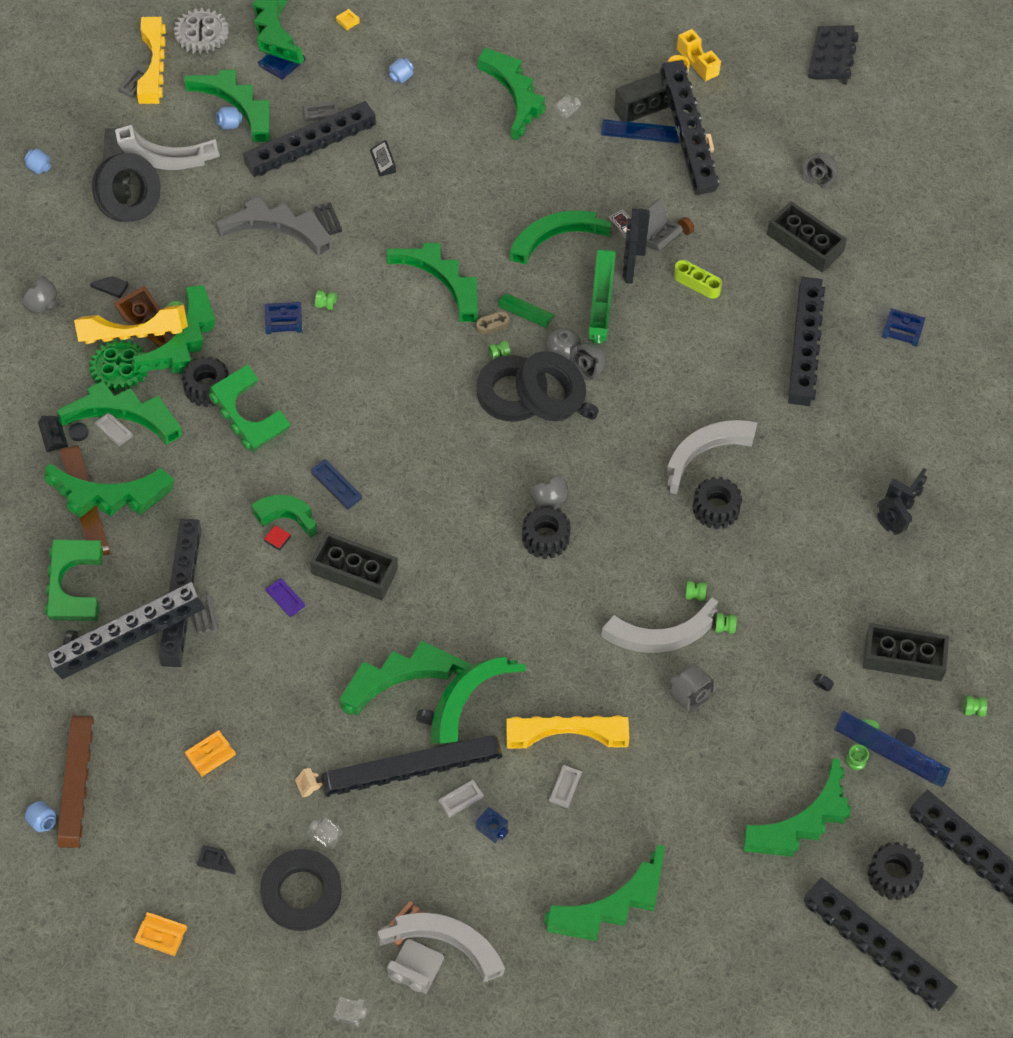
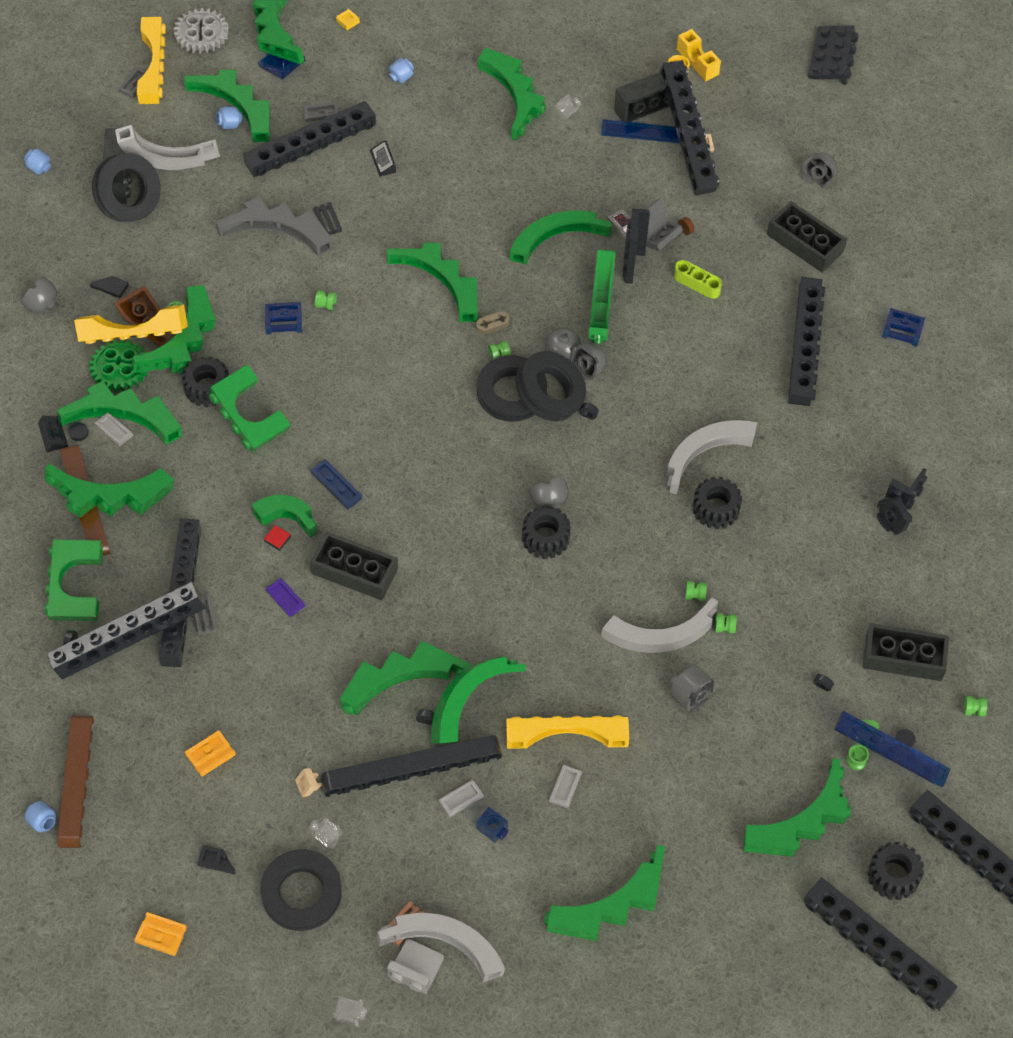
green slope [499,293,555,328] -> none

